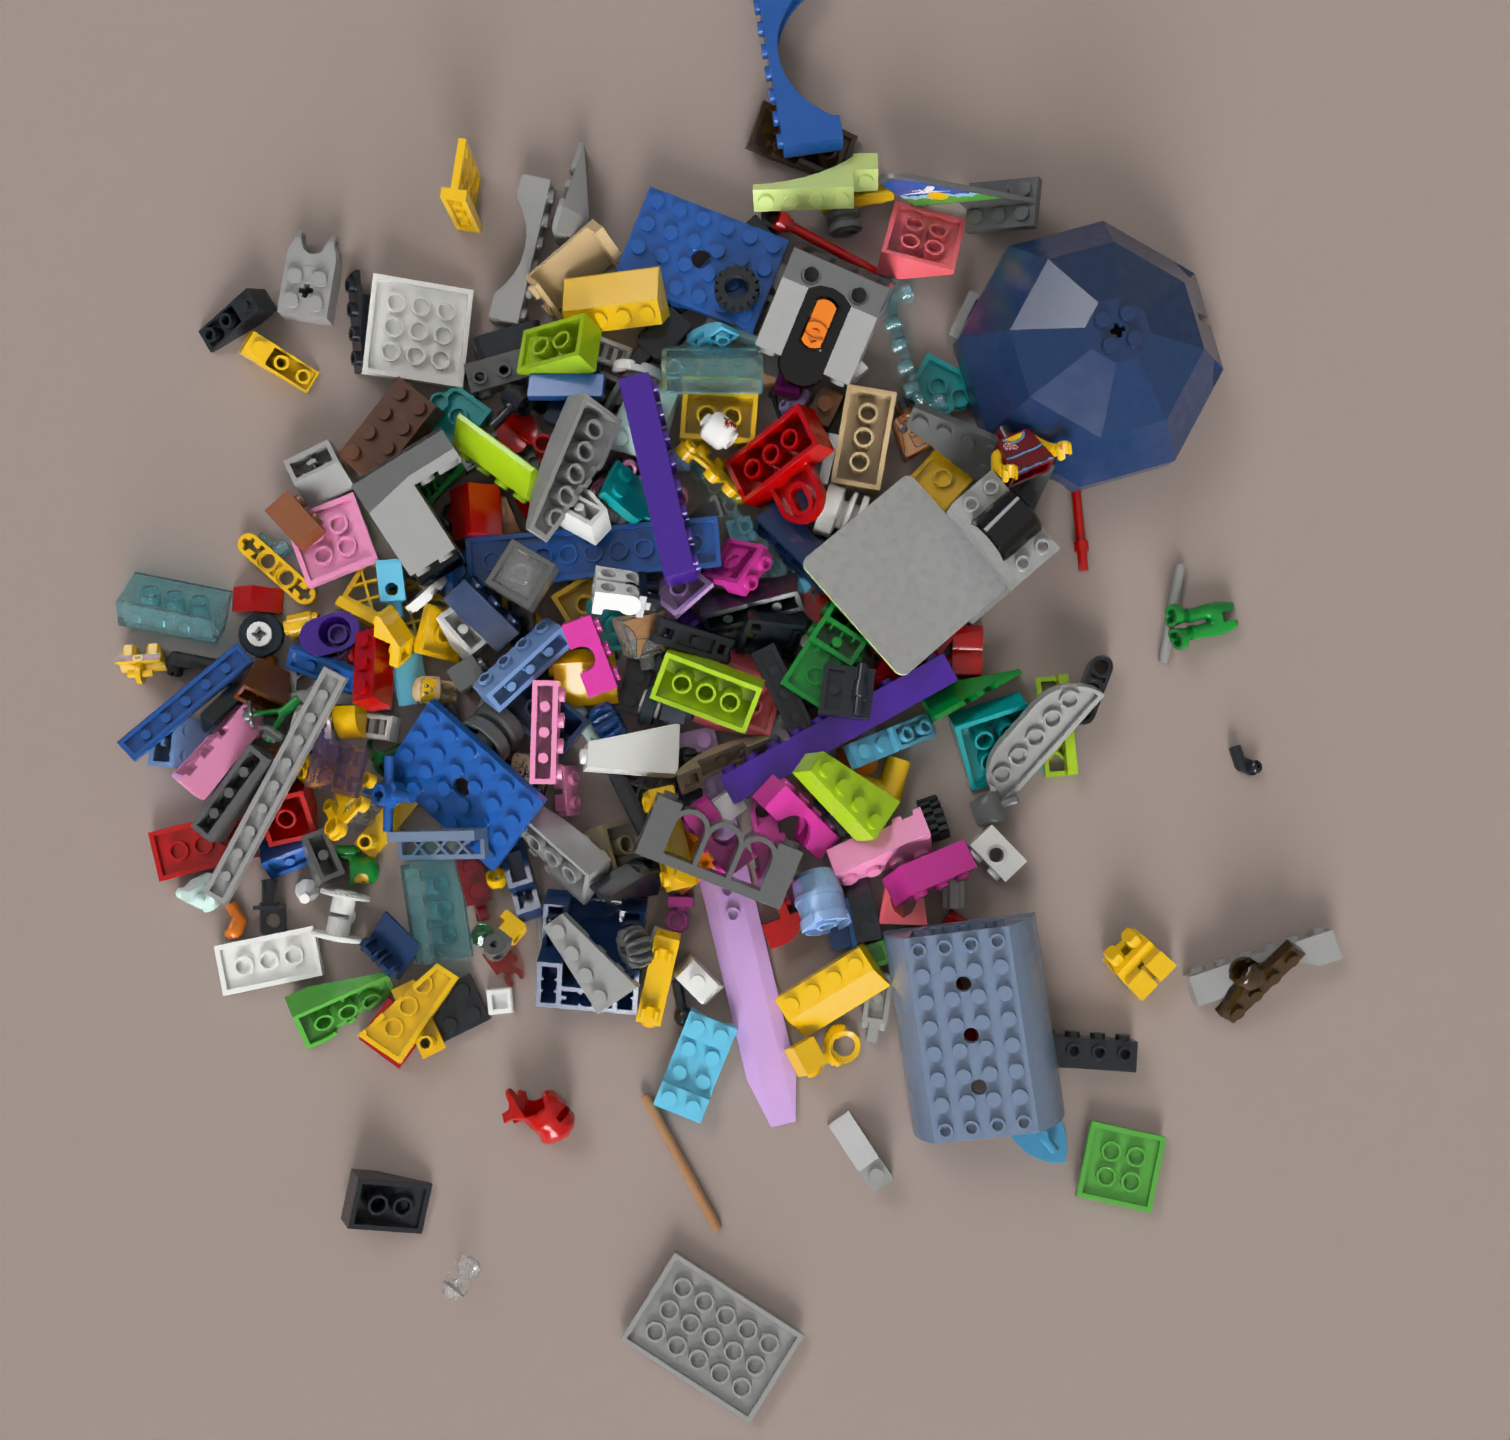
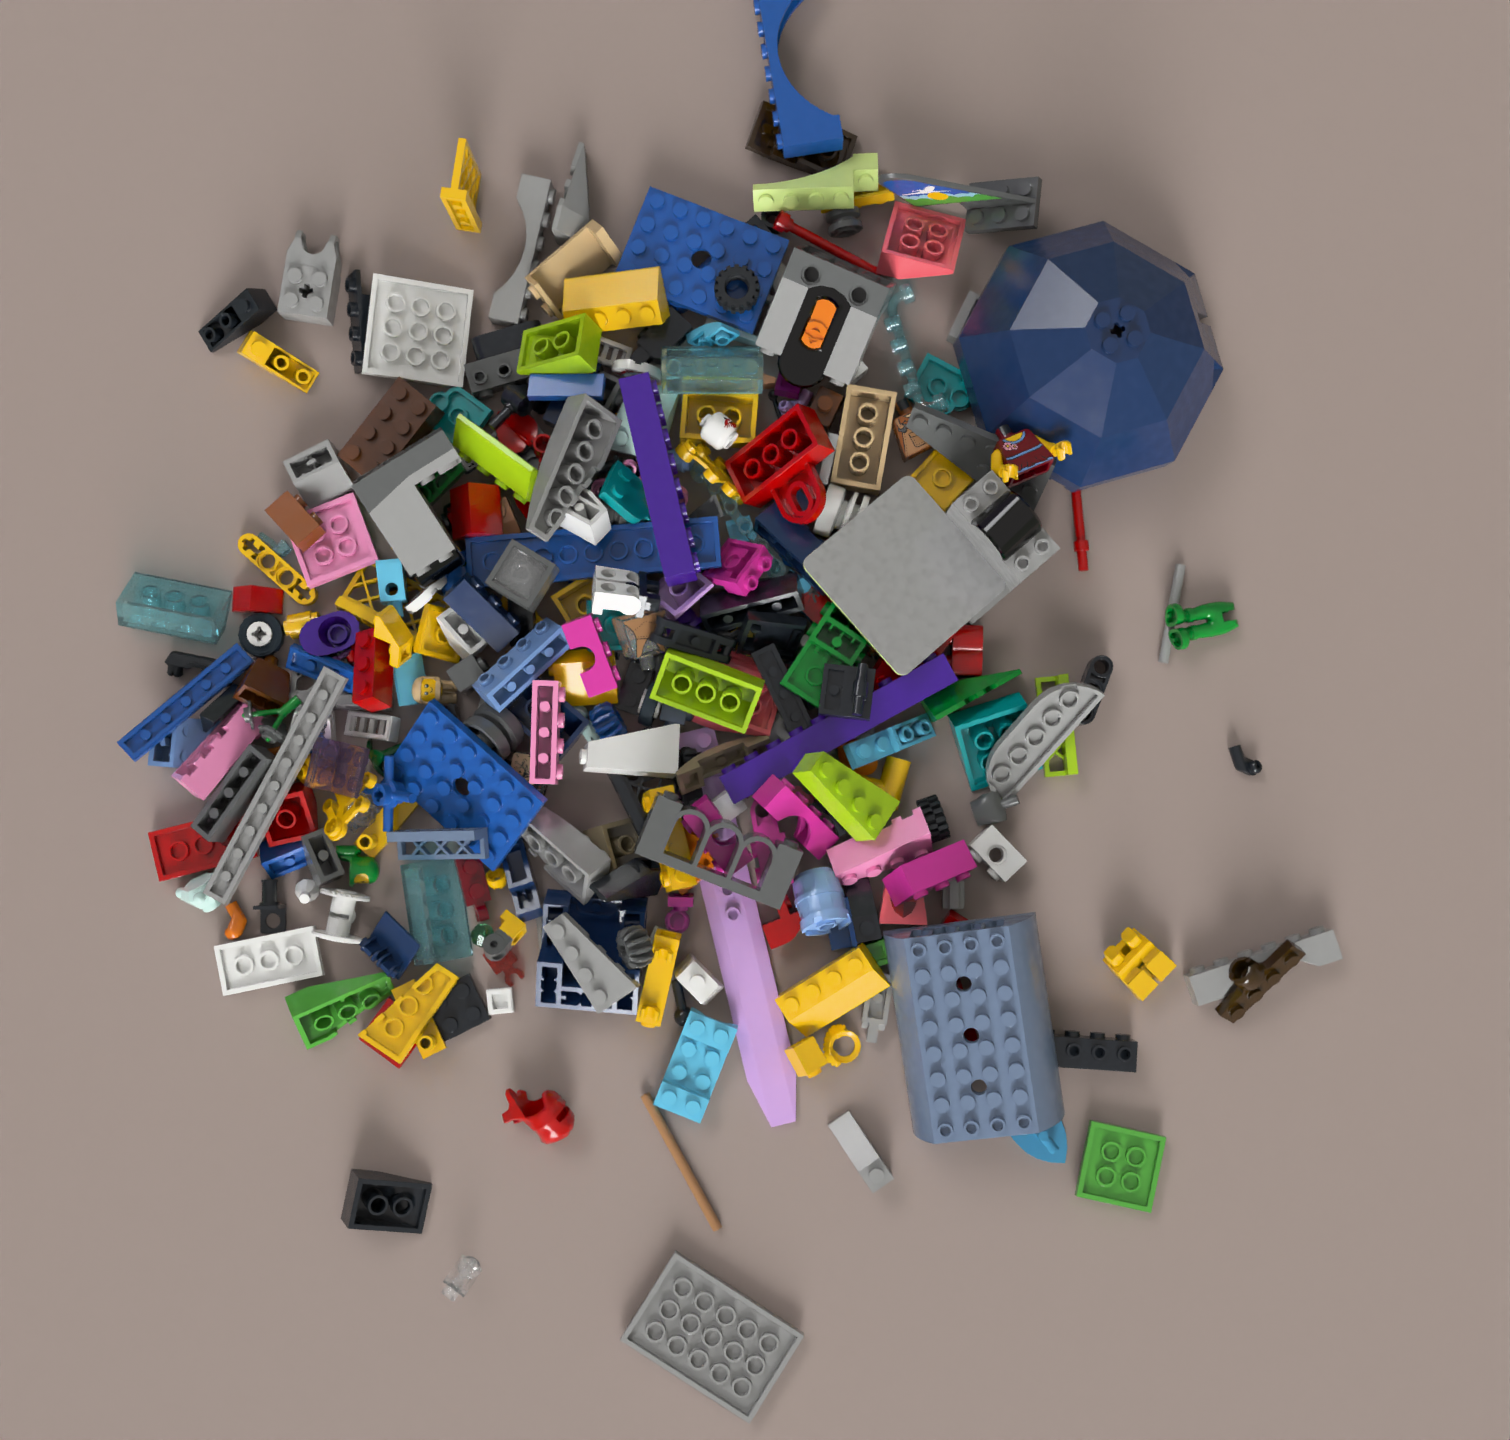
yellow hips [115,643,168,684] -> none
yellow brick [332,705,367,739] -> none
bright pink hinge [554,765,582,817] -> none

